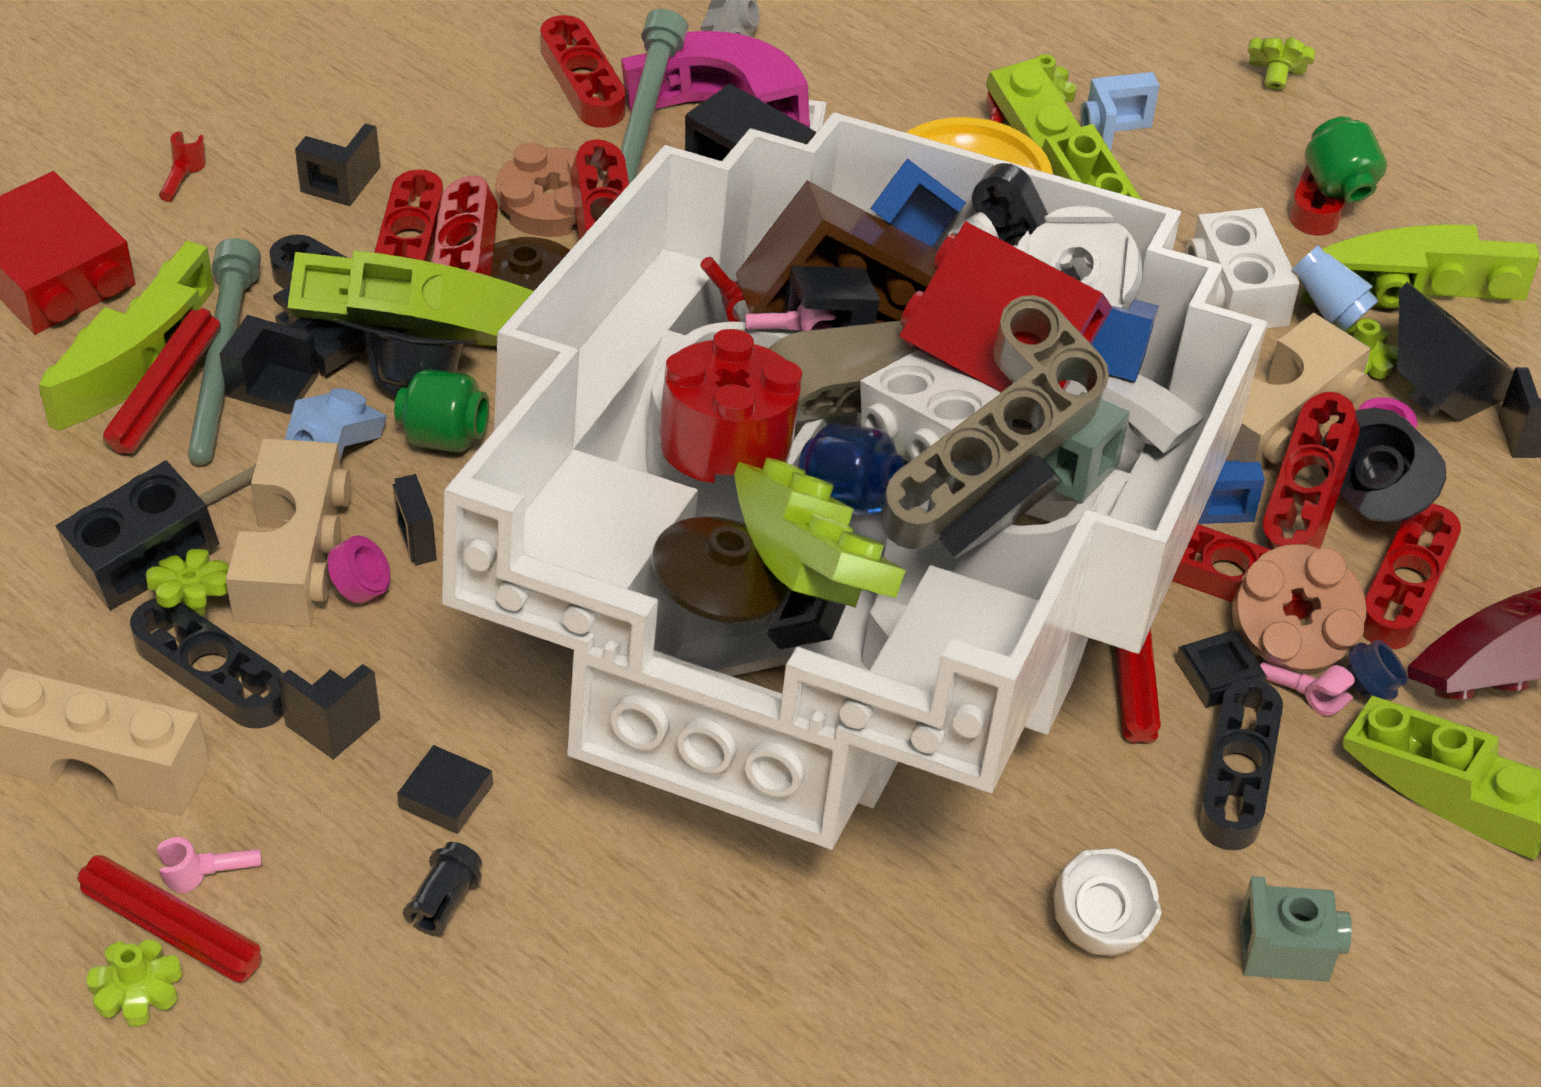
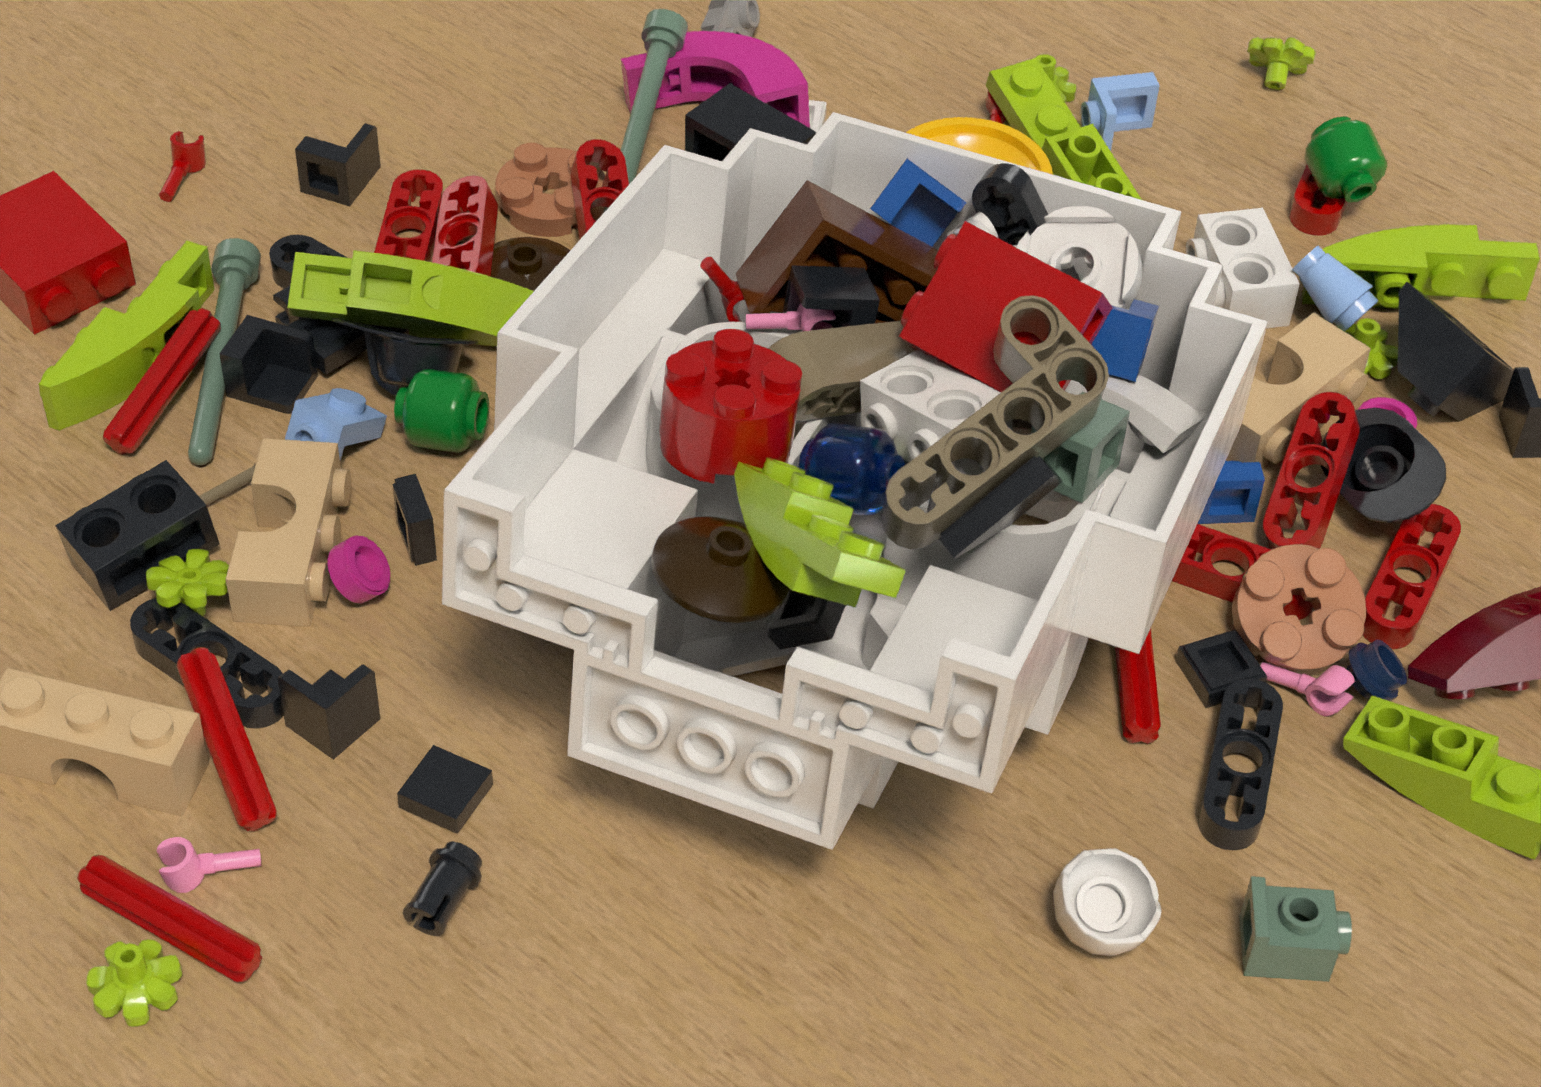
red beam [540,15,626,128] -> none
none -> red axle [177,647,277,831]

